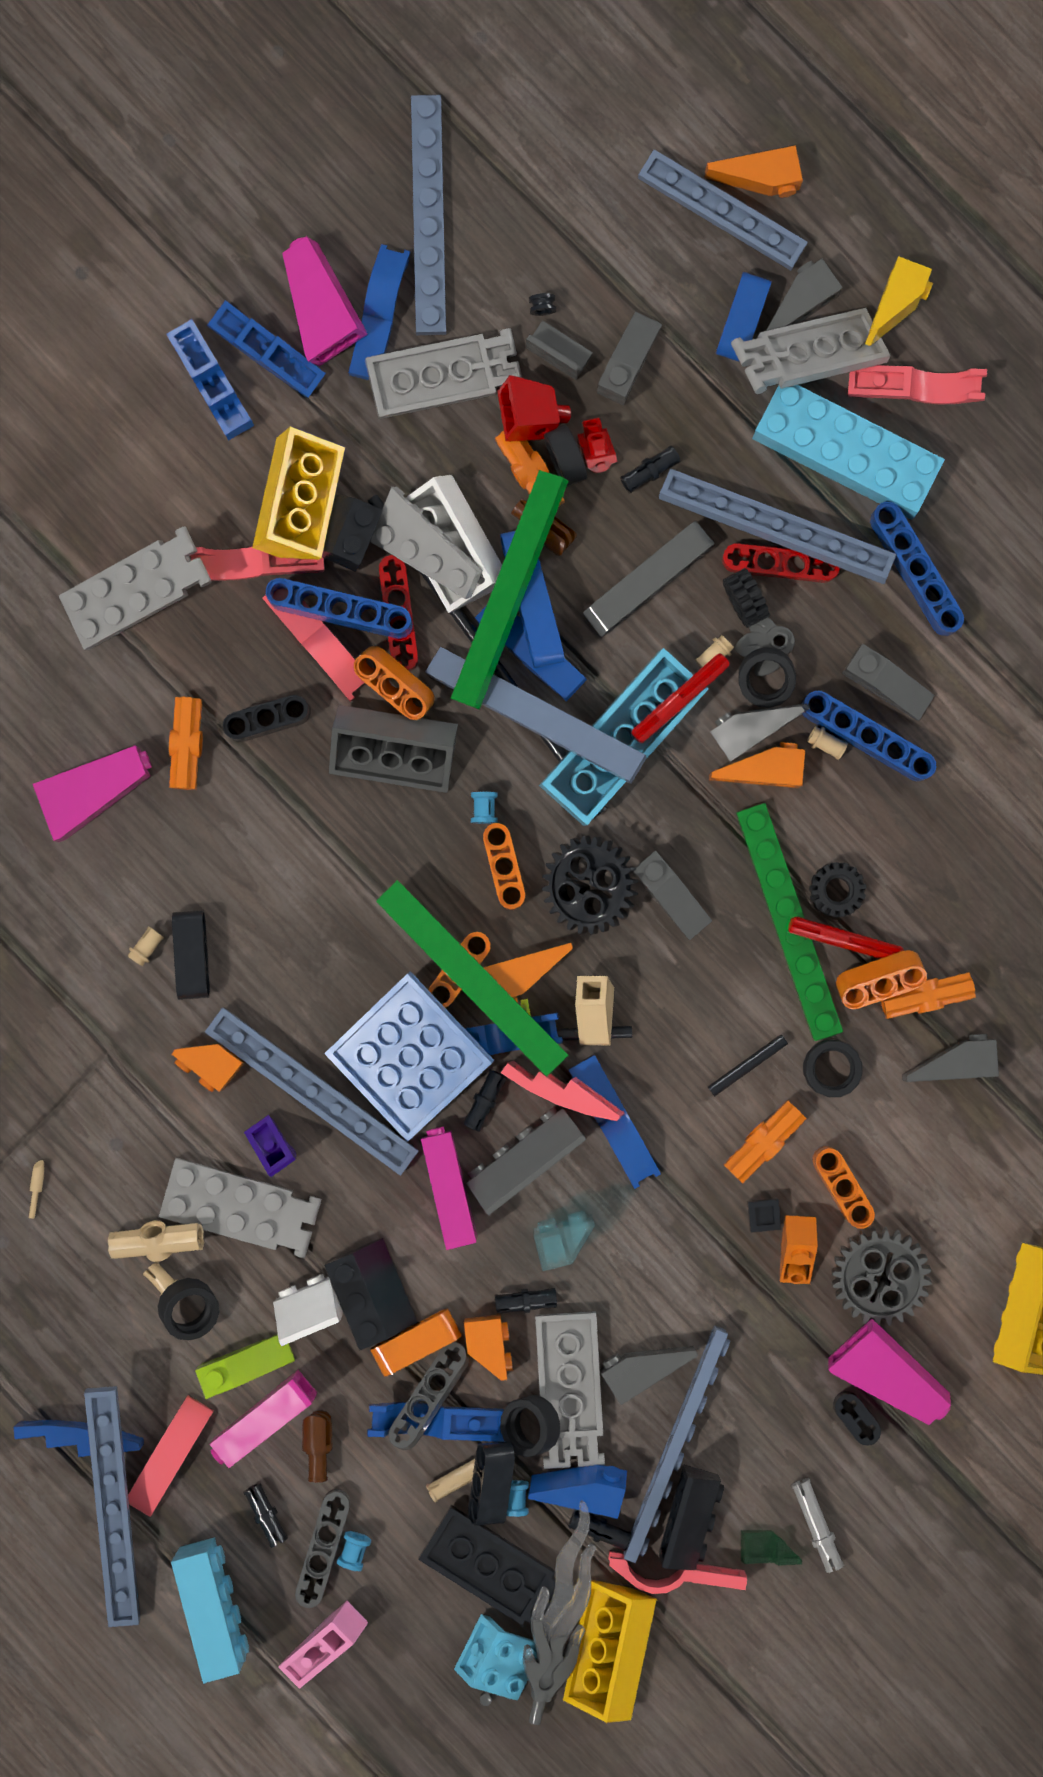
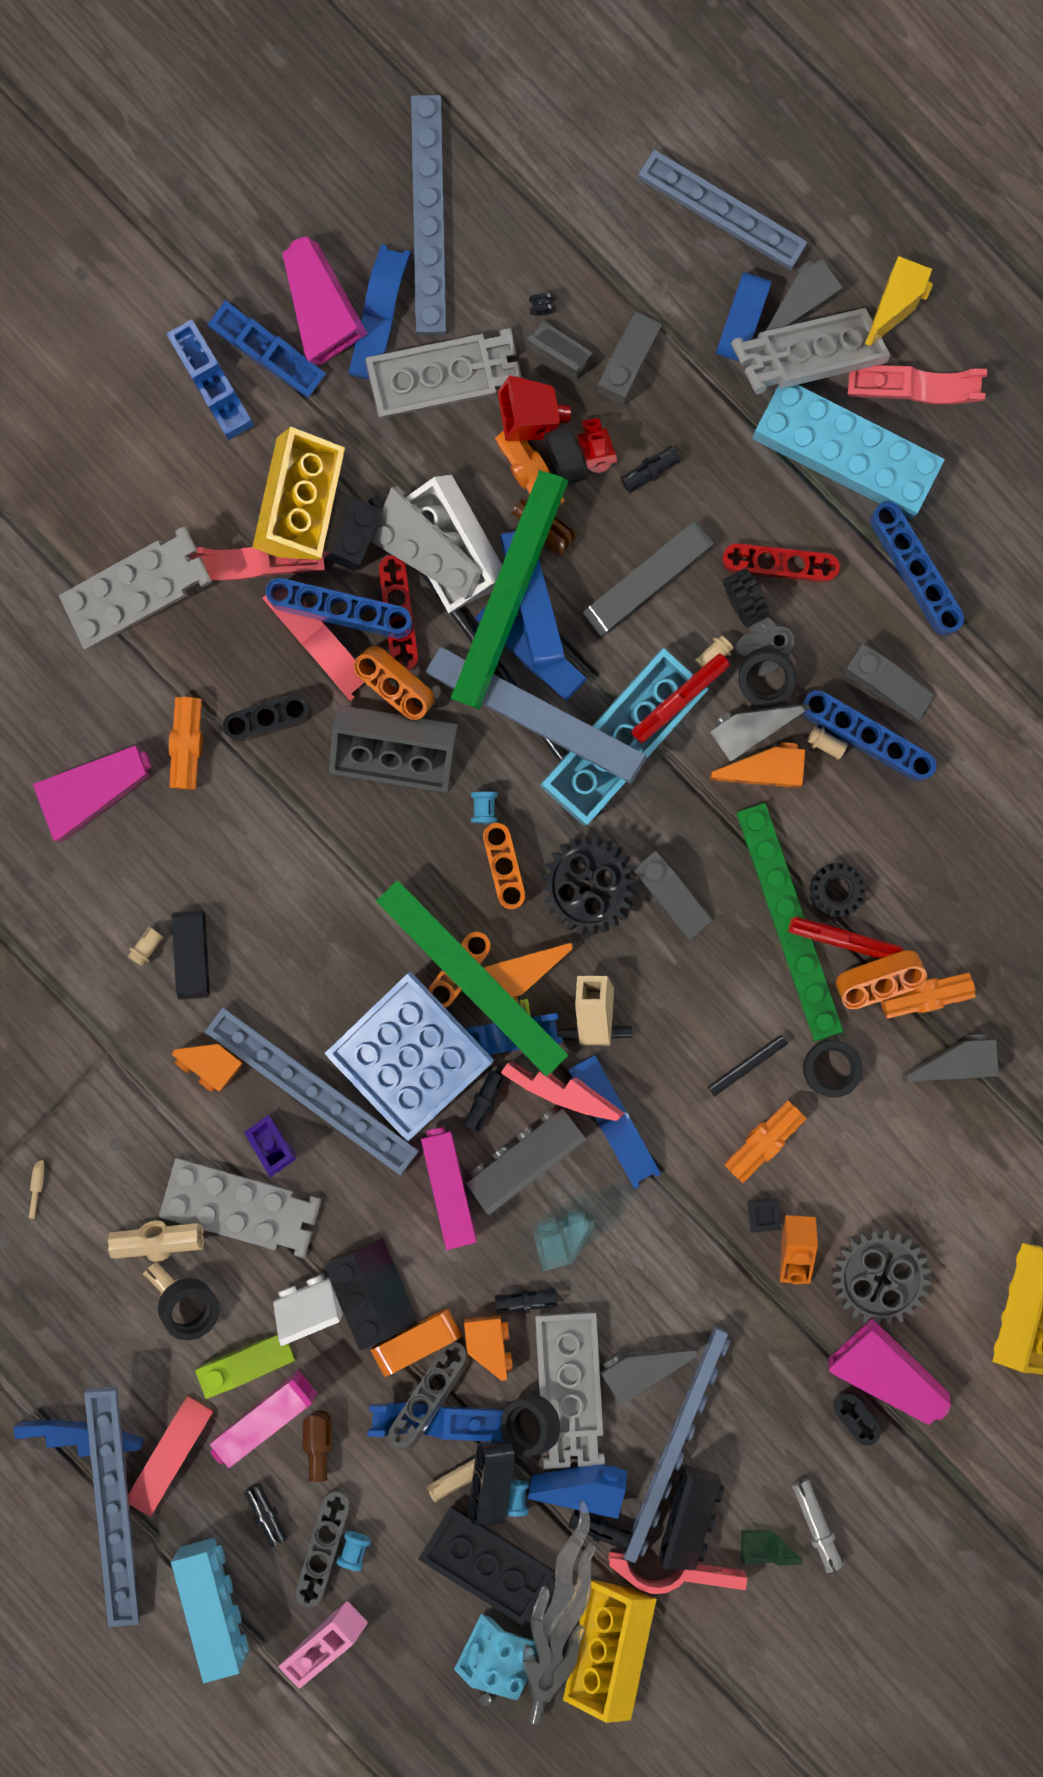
sand blue plate [659,469,896,584] -> none
orange slope [705,145,803,198] -> none
orange beam [812,1146,875,1229] -> none

